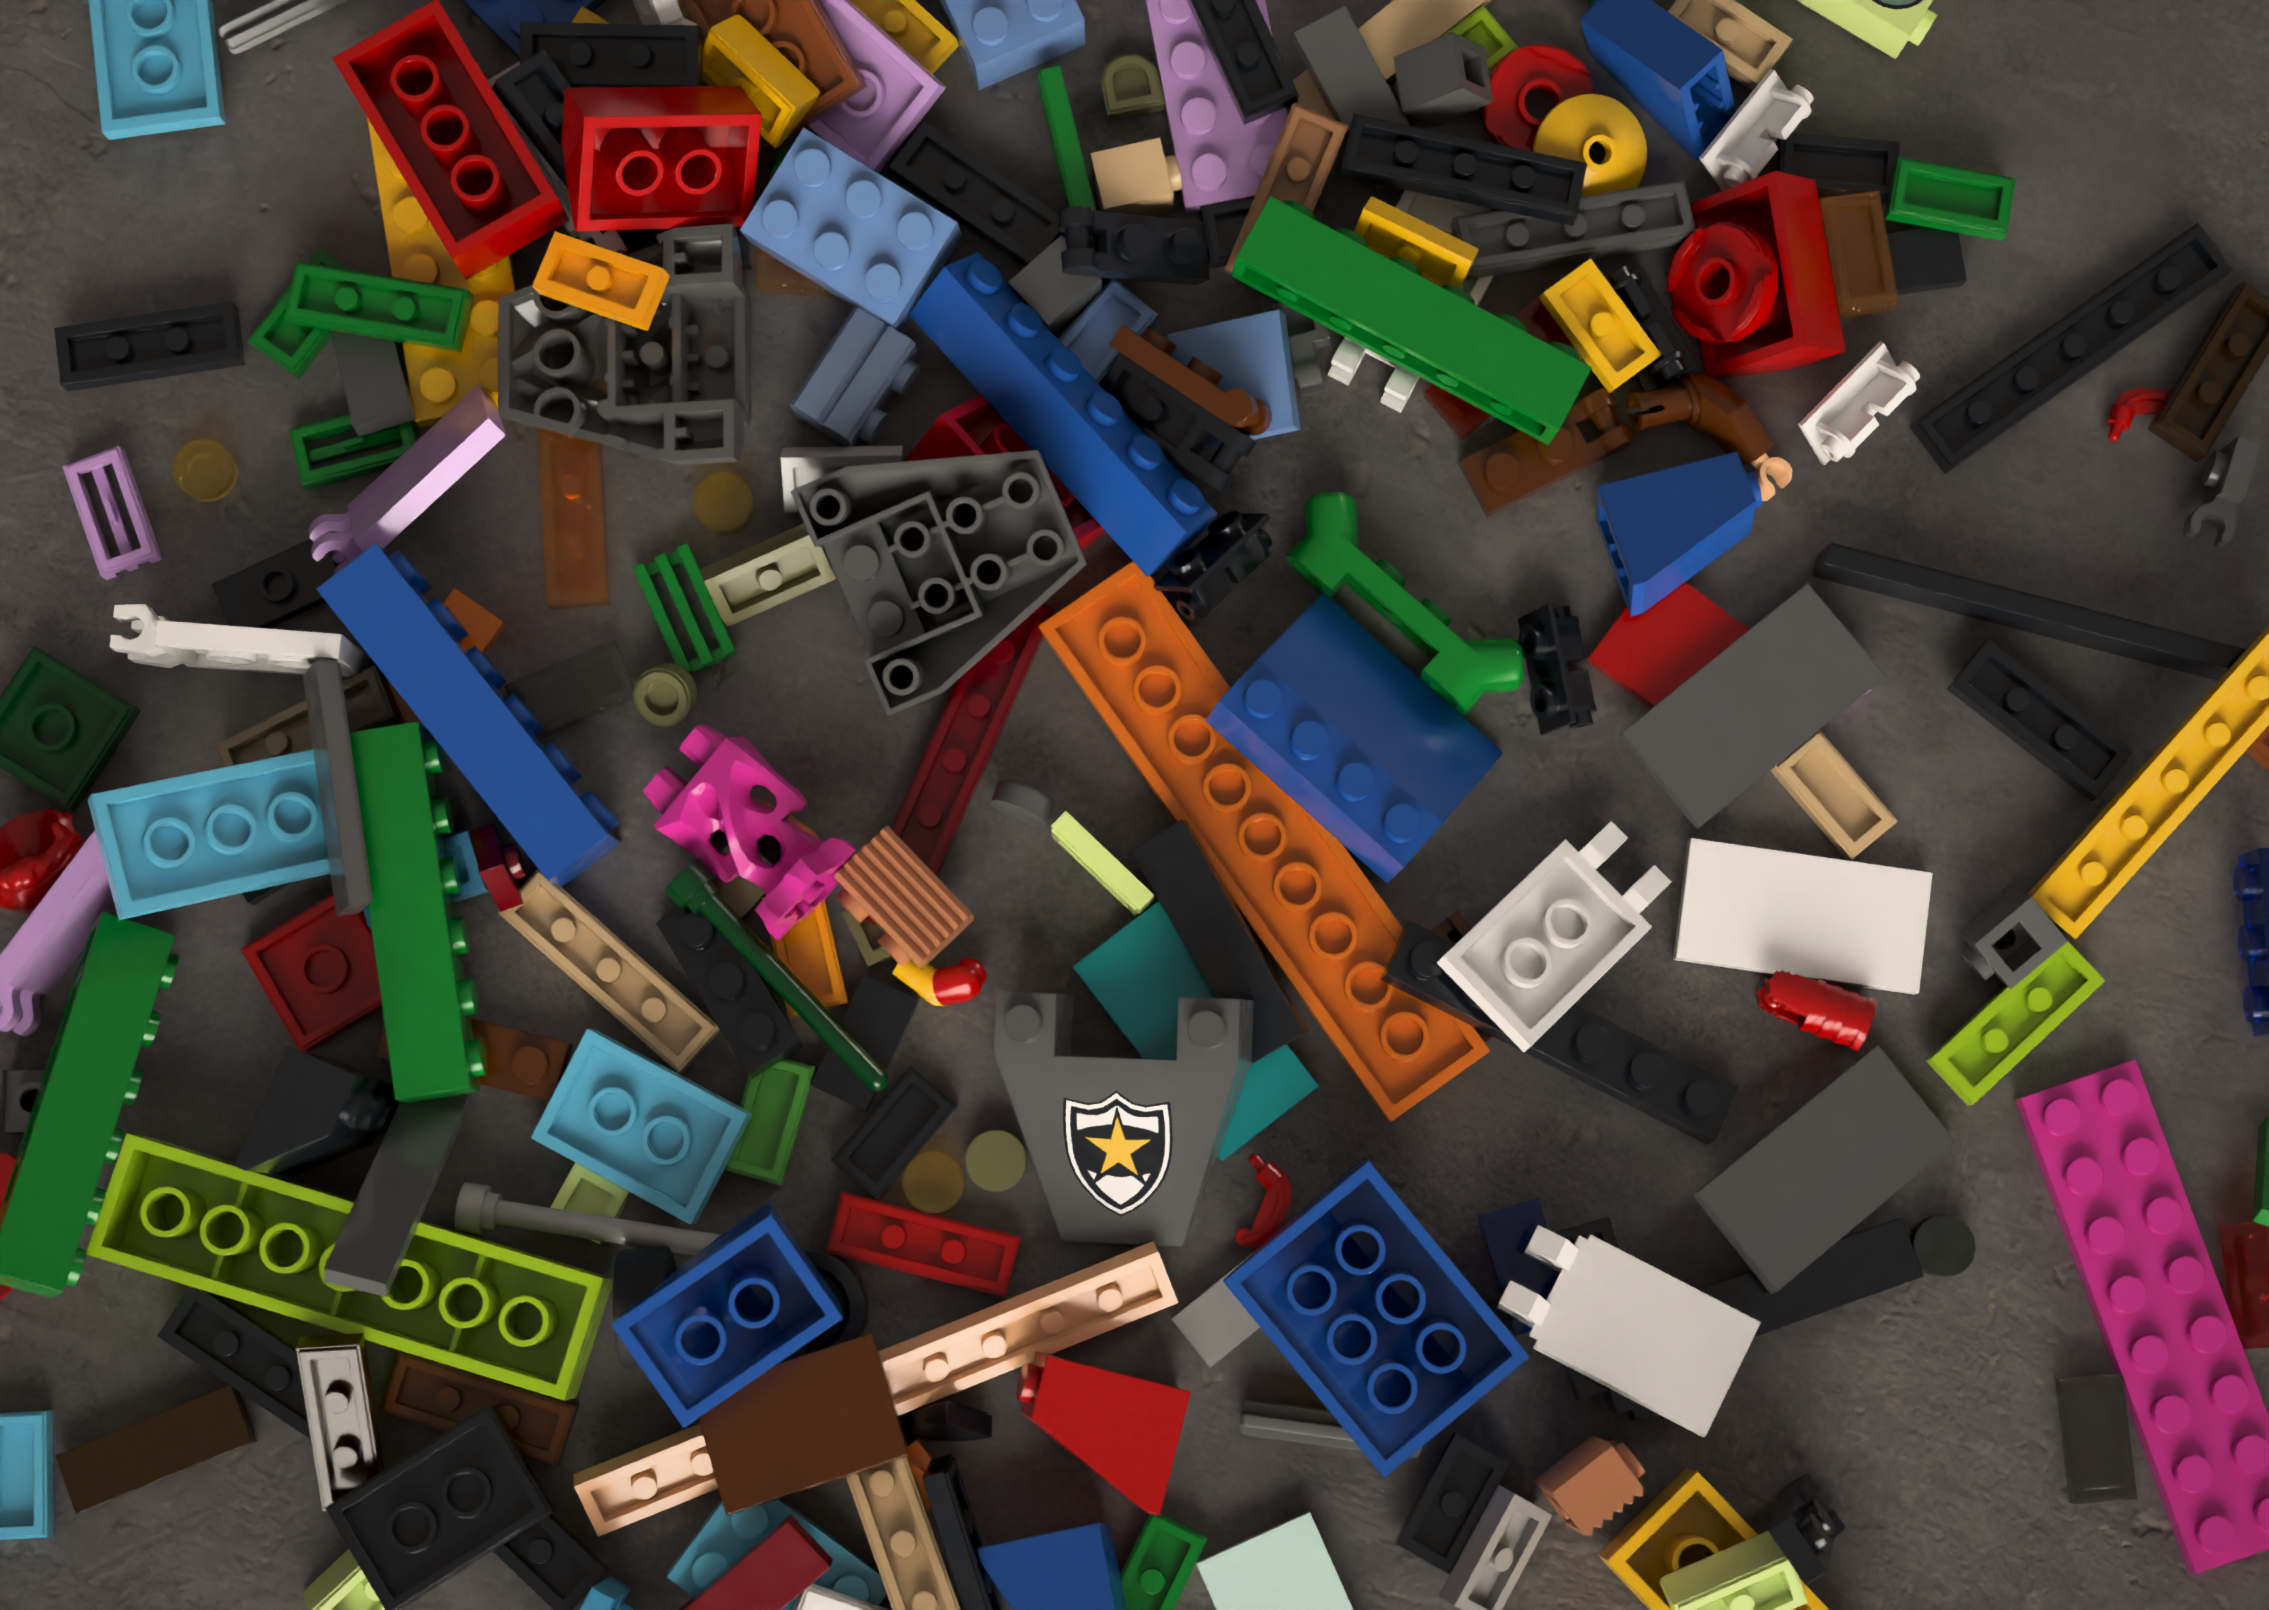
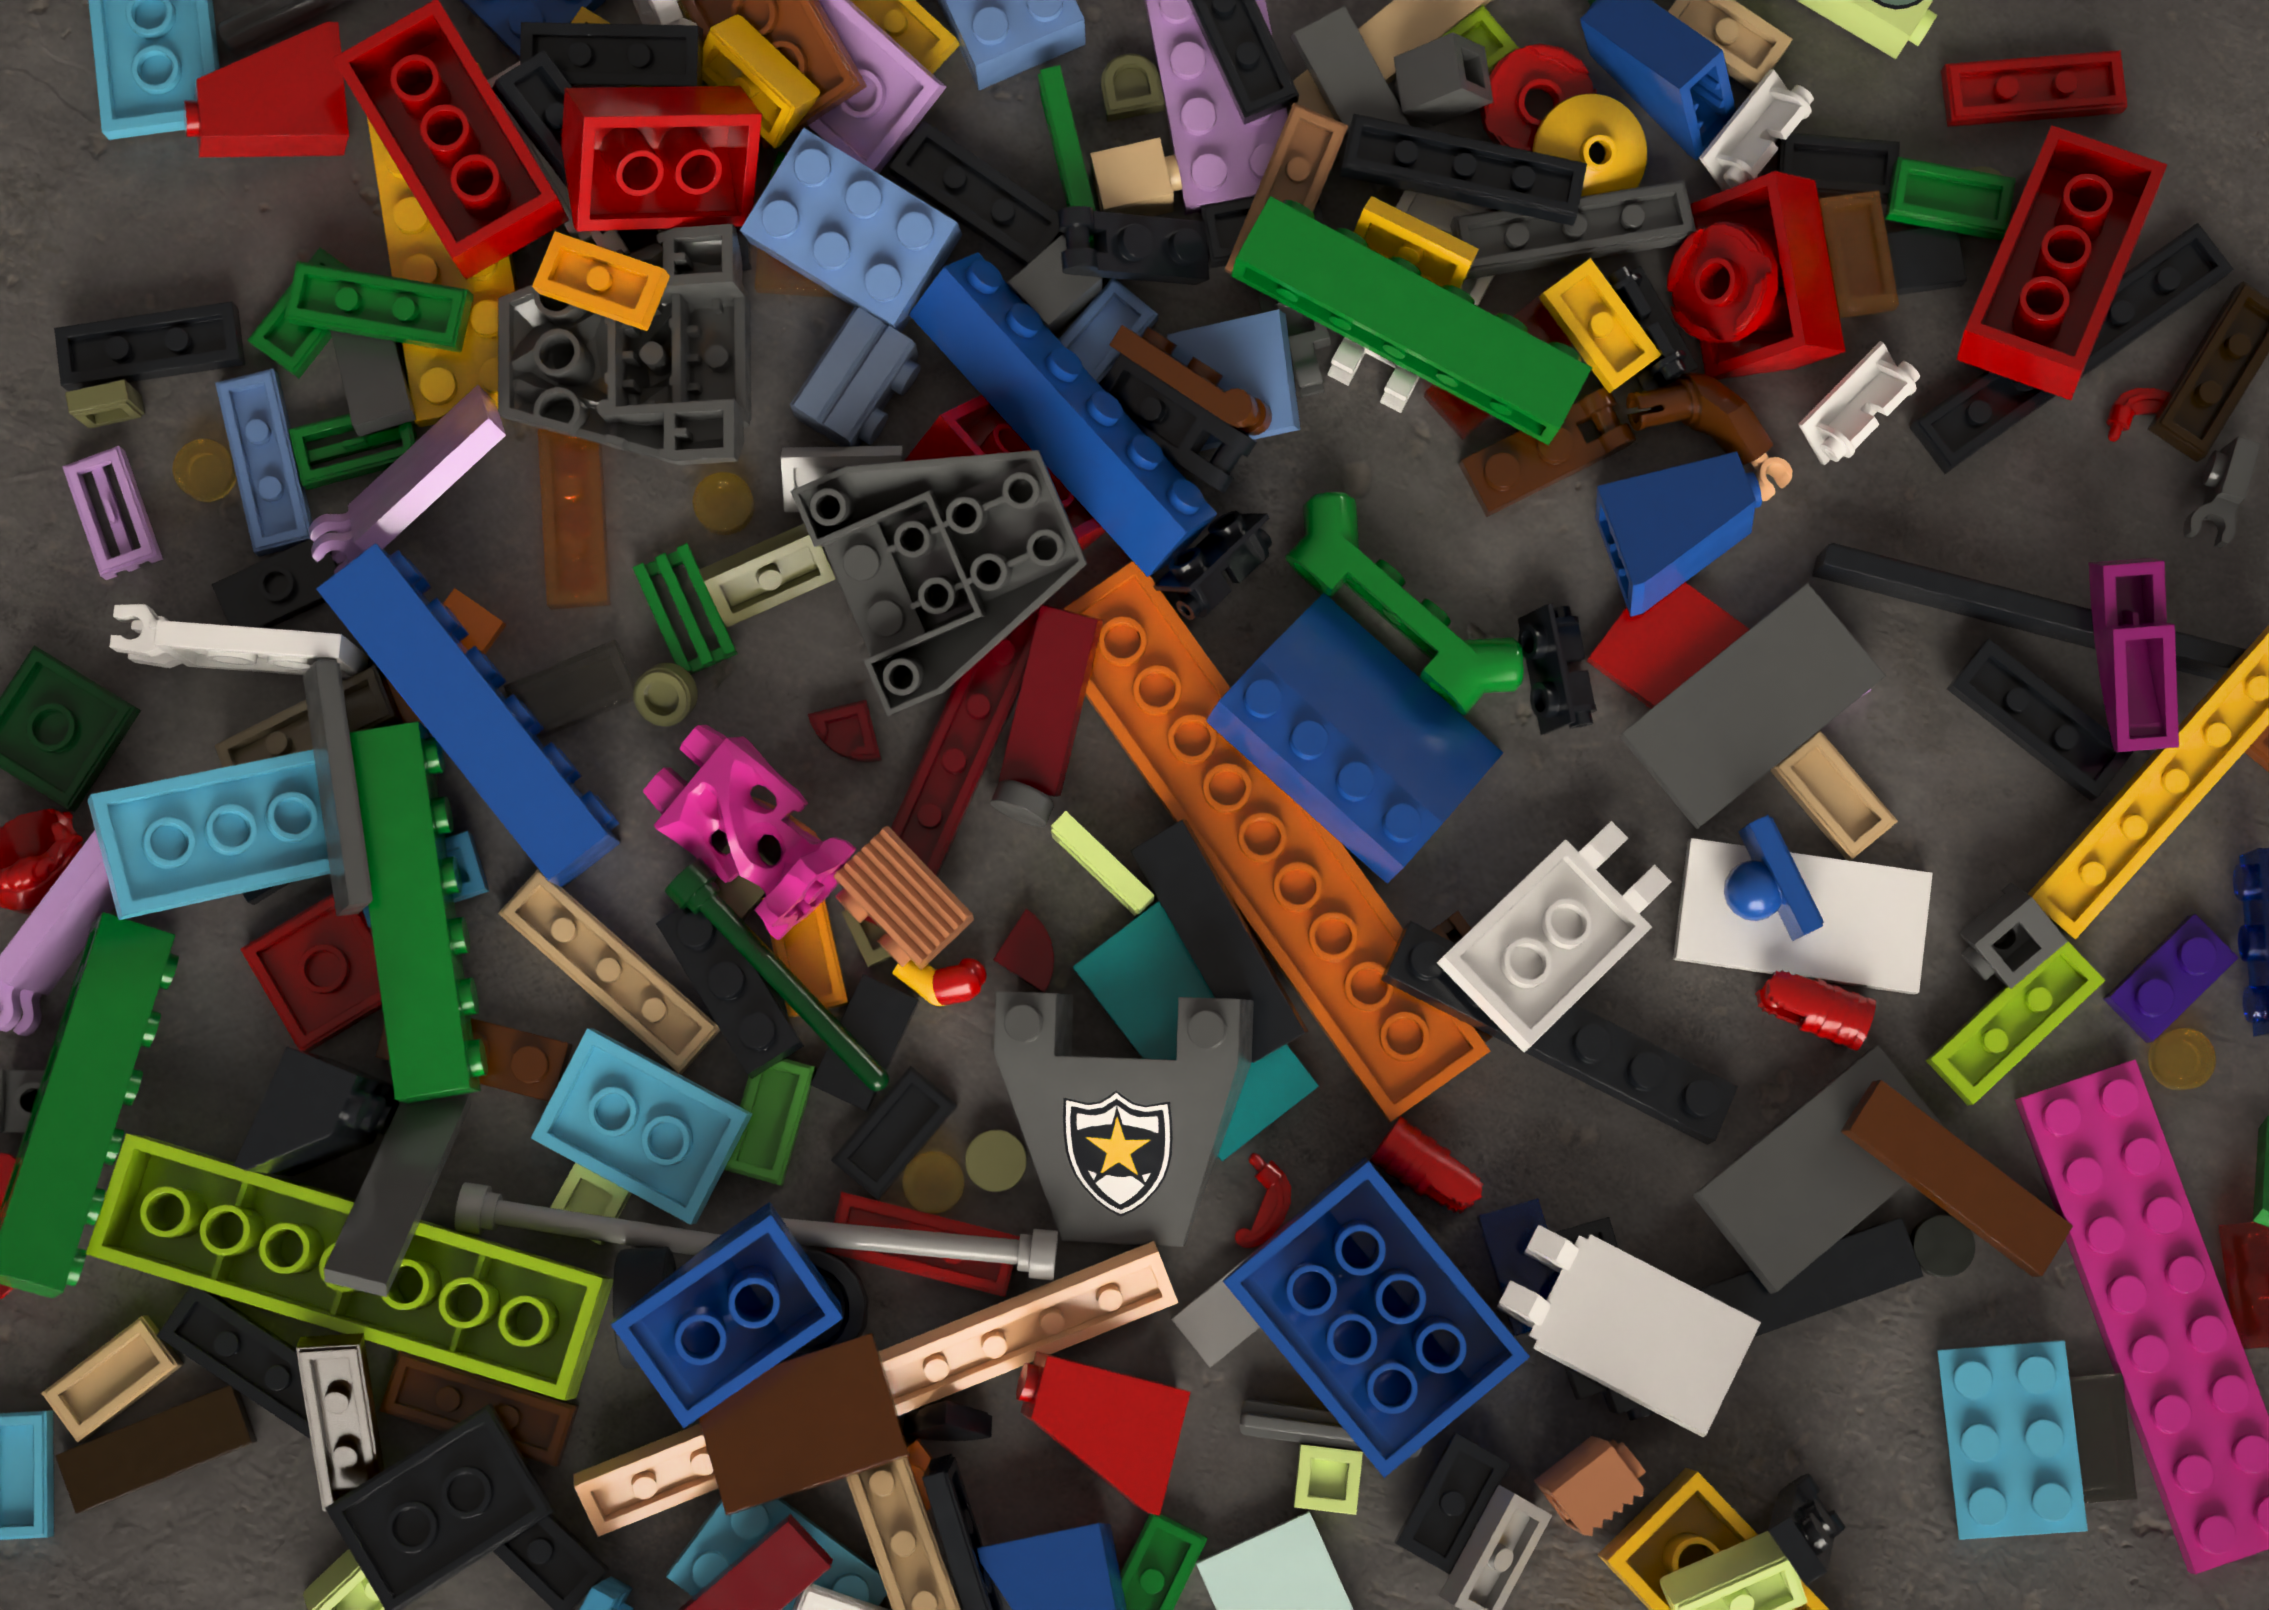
dark red plate [470,823,527,912] -> none
none -> tan tile [42,1315,184,1443]
none -> olive tile [65,379,145,429]
none -> red slope [184,22,349,158]
none -> medium blue tile [215,368,312,557]
none -> light grey piece [782,1218,1058,1281]
none -> dark red tile [808,700,882,762]
none -> dark red tile [993,909,1054,993]
none -> dark red tile [999,605,1103,797]
none -> yellowish green tile [1293,1443,1363,1515]
none -> red hinge [1369,1116,1484,1214]
none -> blue tile [1724,815,1824,941]
none -> reddish brown tile [1841,1080,2073,1277]
none -> medium azure plate [1937,1340,2088,1540]
none -> red tile [1941,50,2128,127]
none -> red brick [1956,125,2168,401]
none -> magenta slope [2088,558,2179,752]
none -> dark purple plate [2103,914,2239,1043]
none -> clear yellow tile [2148,1028,2216,1090]

